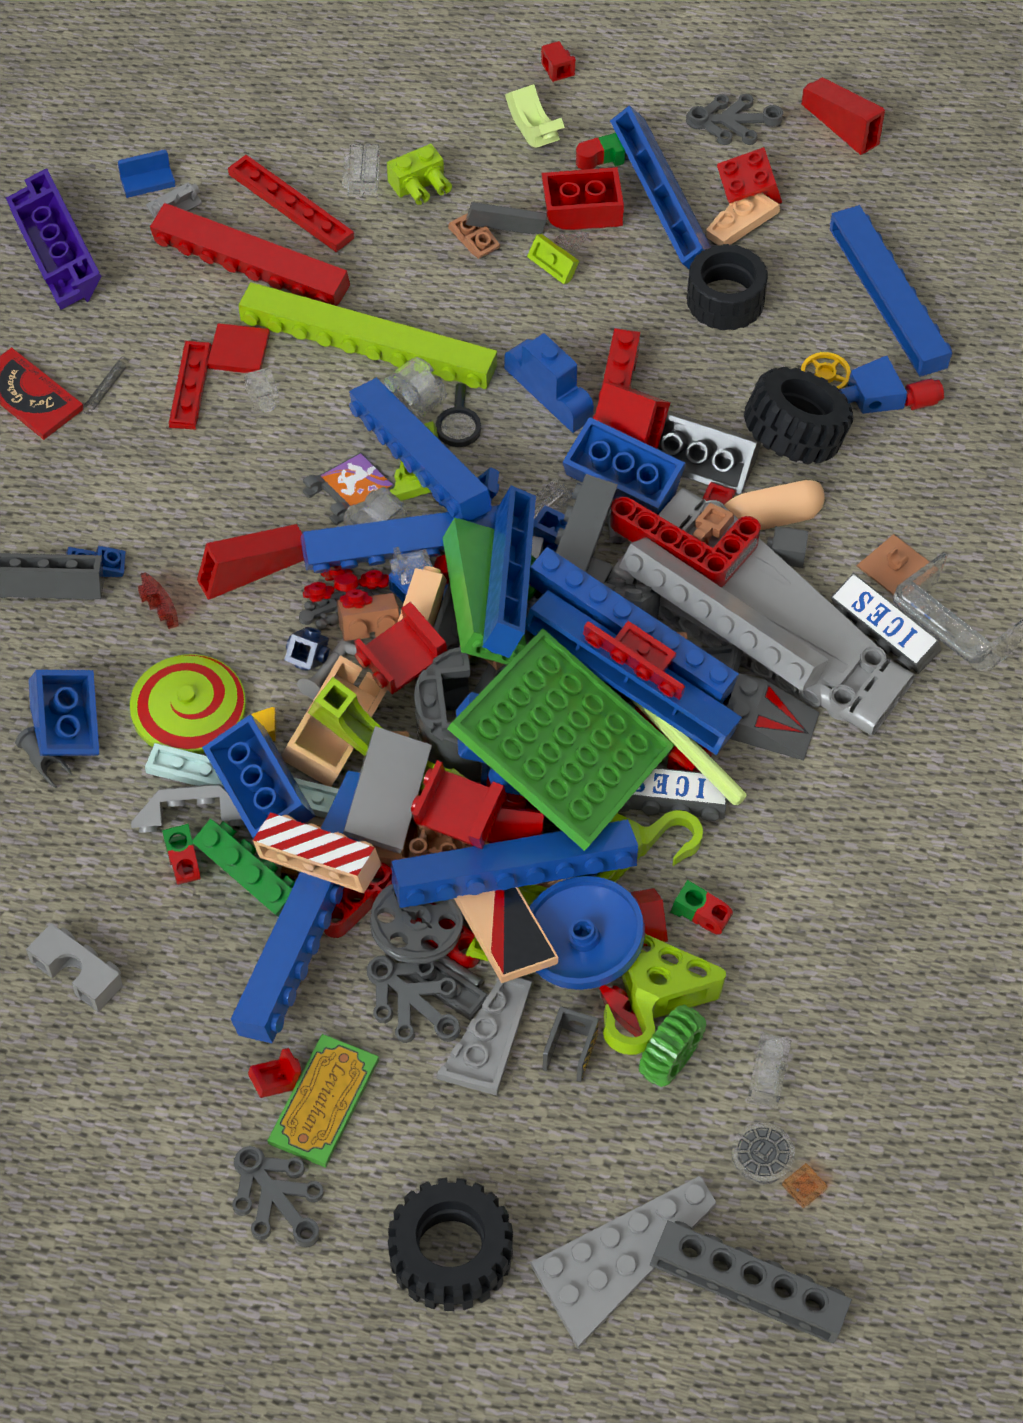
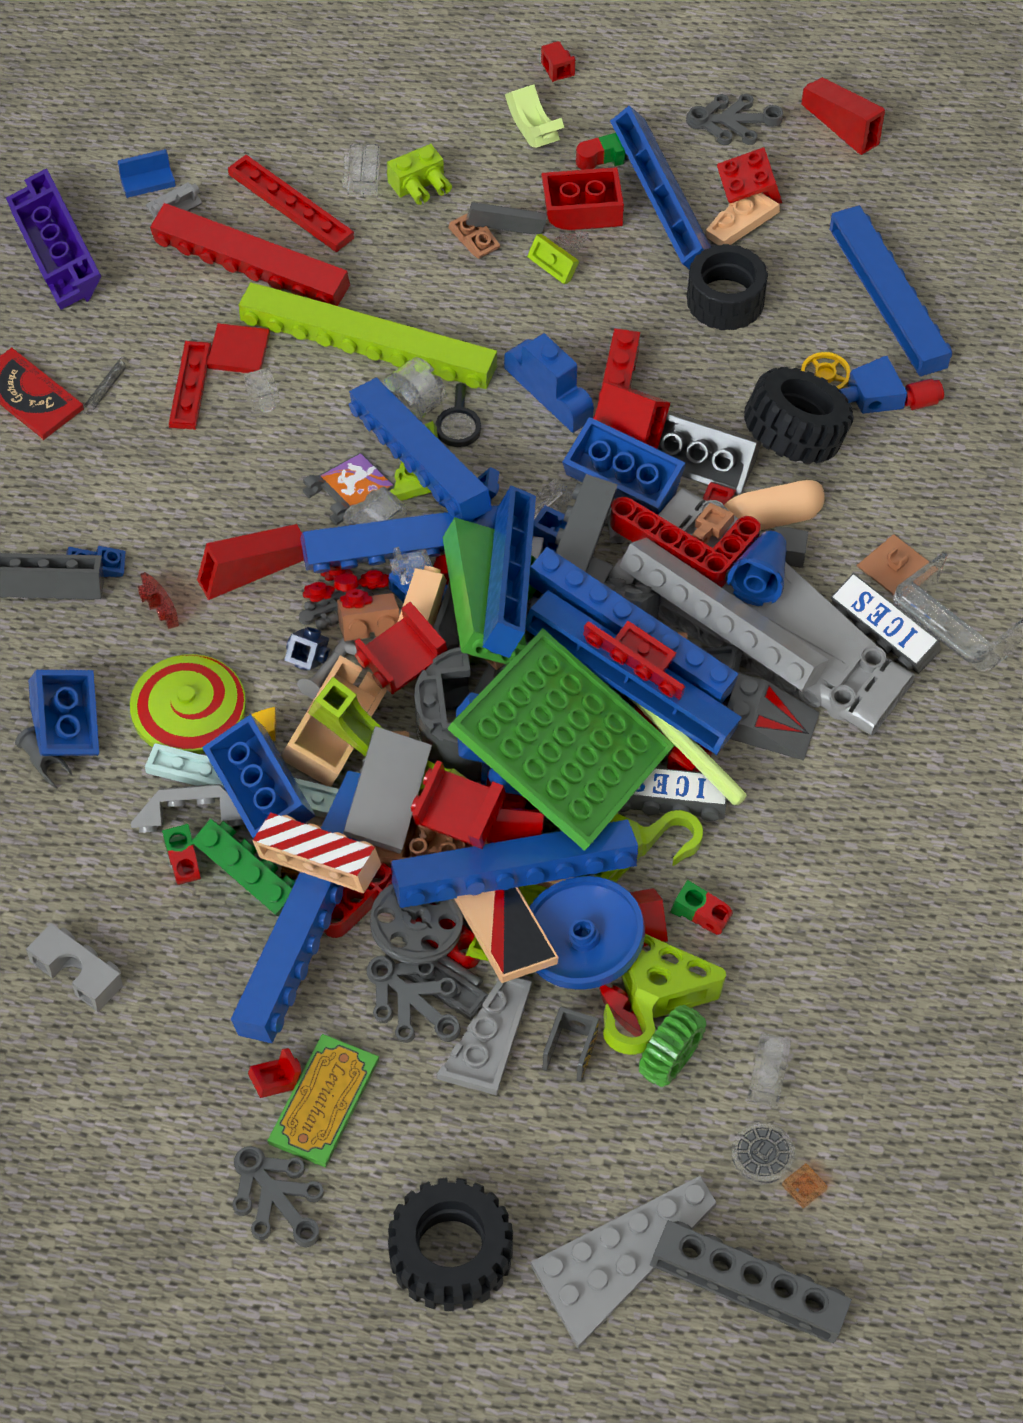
none -> blue cone [727,531,787,606]

